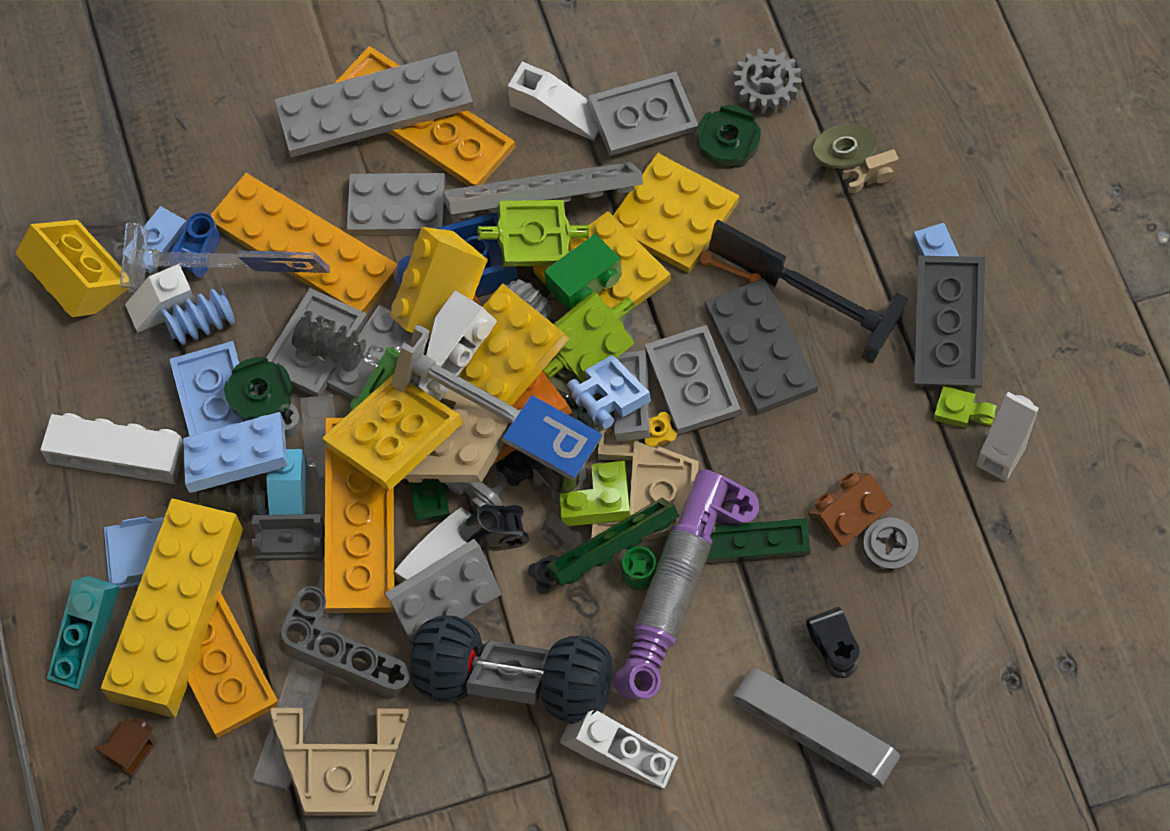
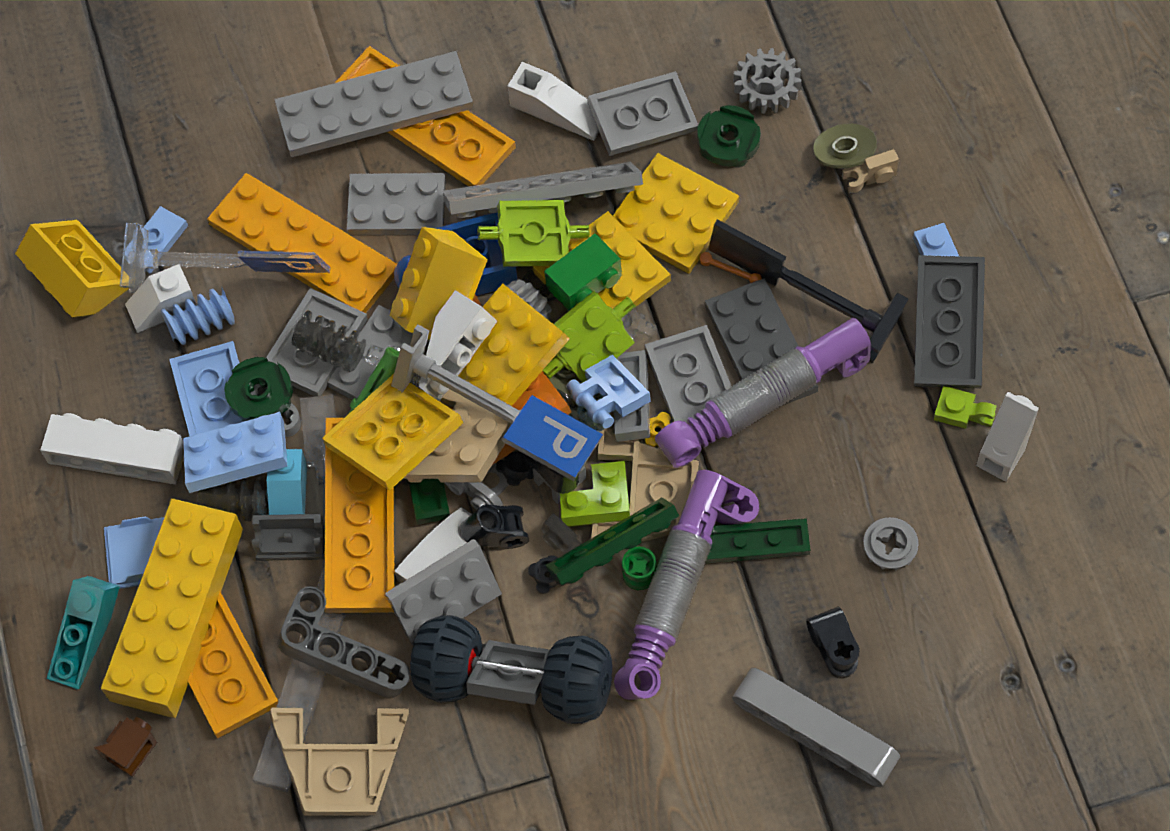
blue piece [169,212,221,278] -> none
white slope [559,711,678,789] -> none
dark orange bracket [808,472,893,547] -> none
none -> piece [655,318,871,468]

